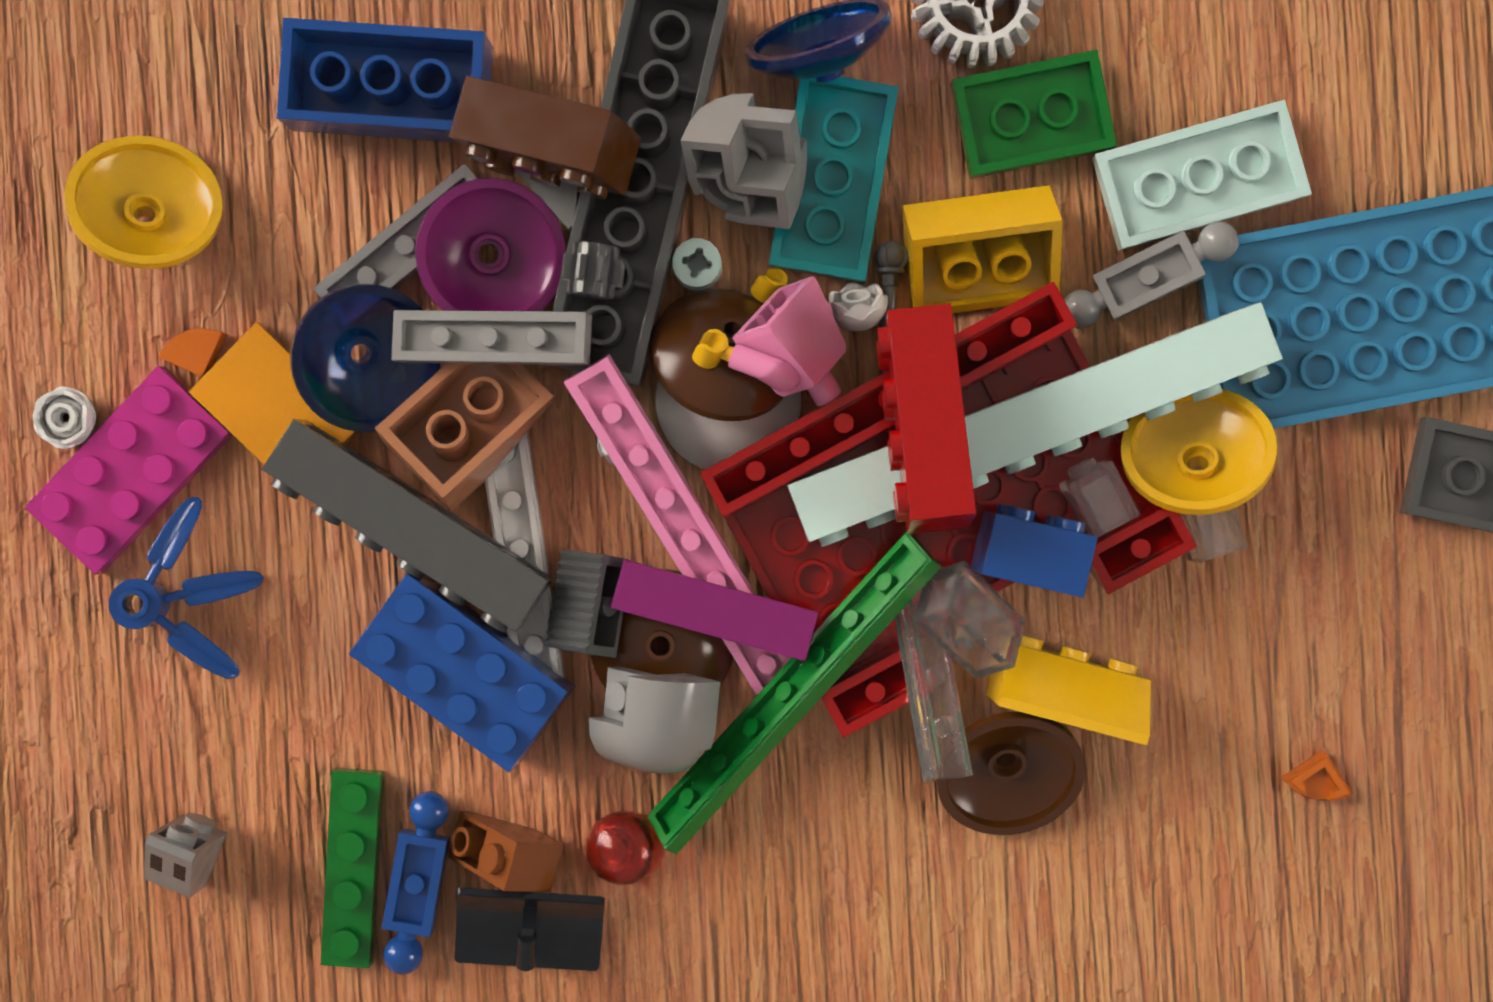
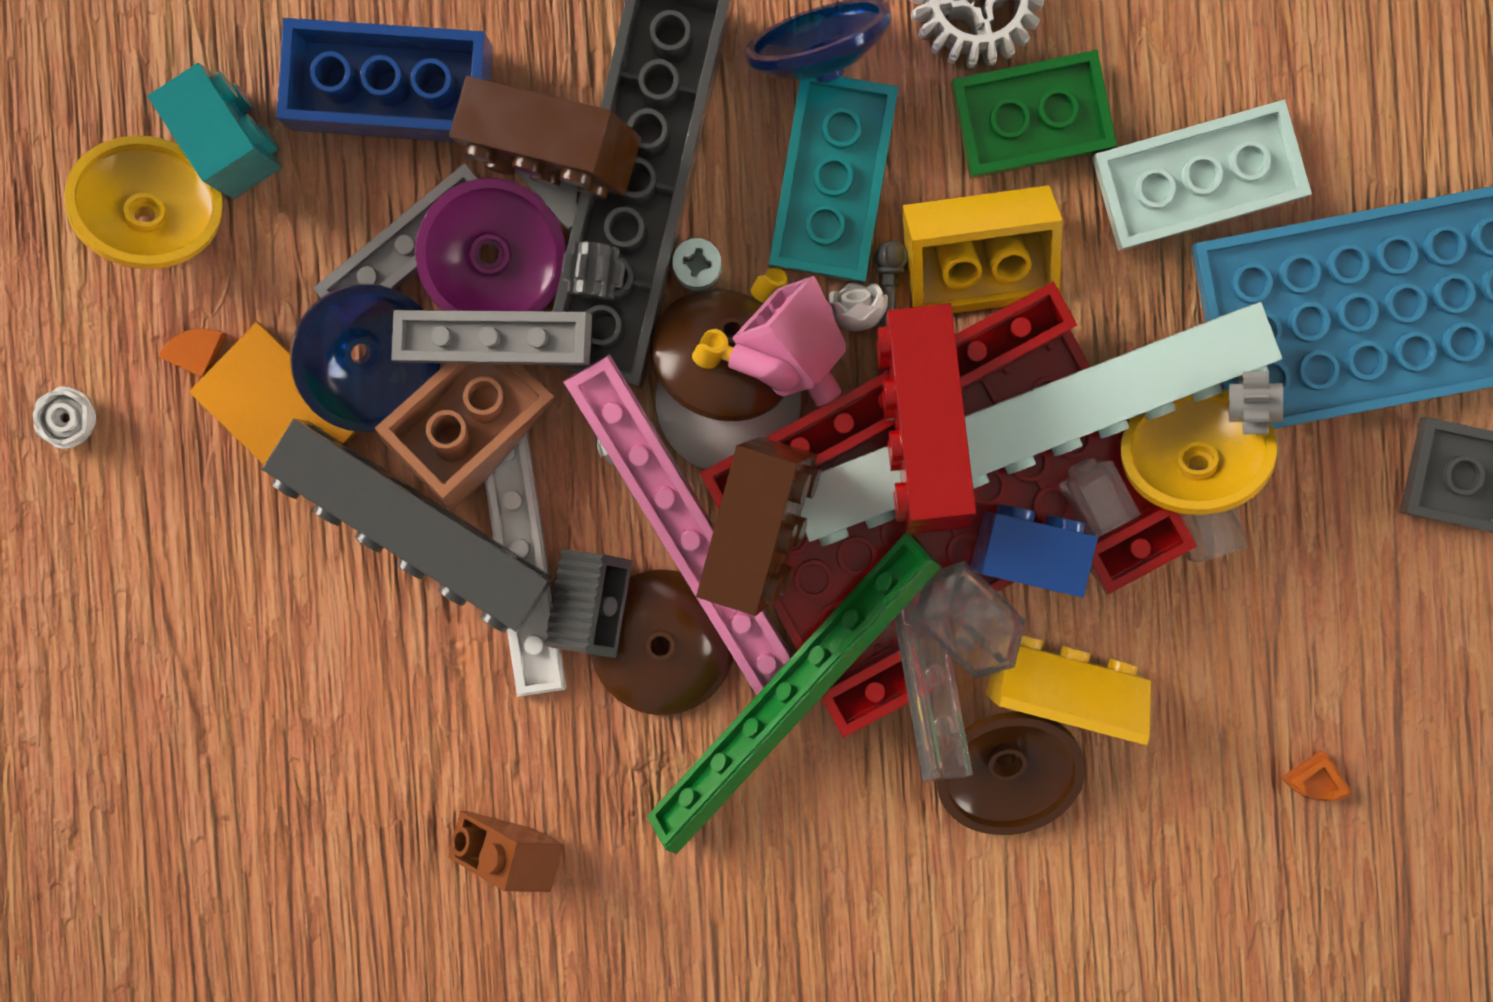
dark pink plate [24,366,233,575] -> none
blue plant [109,497,264,679] -> none
light grey slope [144,813,227,898] -> none
green plate [320,768,384,968] -> none
blue brick [349,573,576,773] -> none
blue plate [381,791,451,975] -> none
black shield [454,888,605,971] -> none
clear red hair [586,810,665,885] -> none
light grey brick [589,667,720,773] -> none
magenta tile [611,559,818,661] -> none
light grey brick [680,93,807,229] -> none
light grey plate [1064,222,1239,329] -> none
none -> teal brick [147,62,282,199]
none -> reddish brown brick [696,437,821,616]
none -> light grey gear [1229,371,1283,434]

